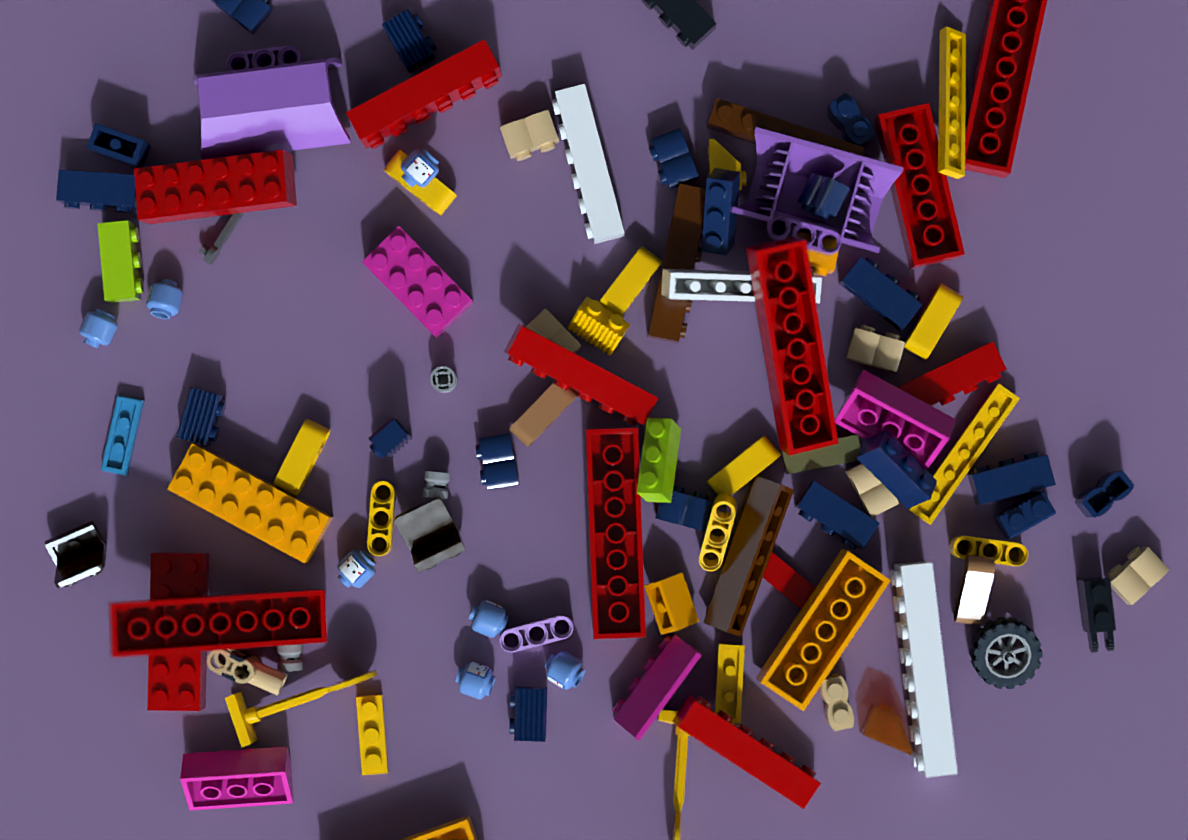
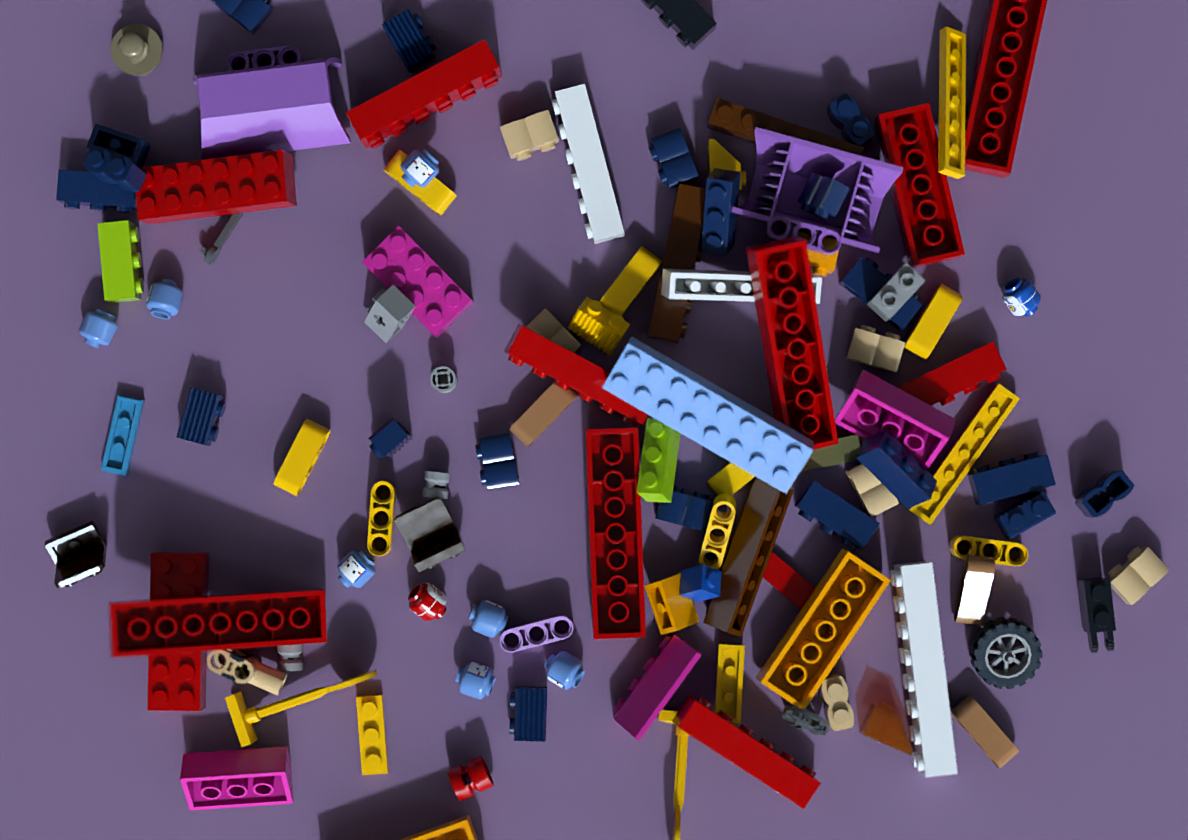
light orange brick [167,443,333,564] -> none
none -> dark blue brick [82,147,147,192]
none -> dark tan plate [111,24,164,76]
none -> light grey brick [364,285,416,343]
none -> red head [408,583,447,621]
none -> red wheel [447,755,494,802]
none -> light blue brick [602,337,814,494]
none -> blue brick [679,564,722,602]
none -> dark grey wheel [782,706,830,736]
none -> light grey brick [867,263,926,322]
none -> medium nougat beam [950,695,1019,769]
none -> blue head [1002,277,1041,316]

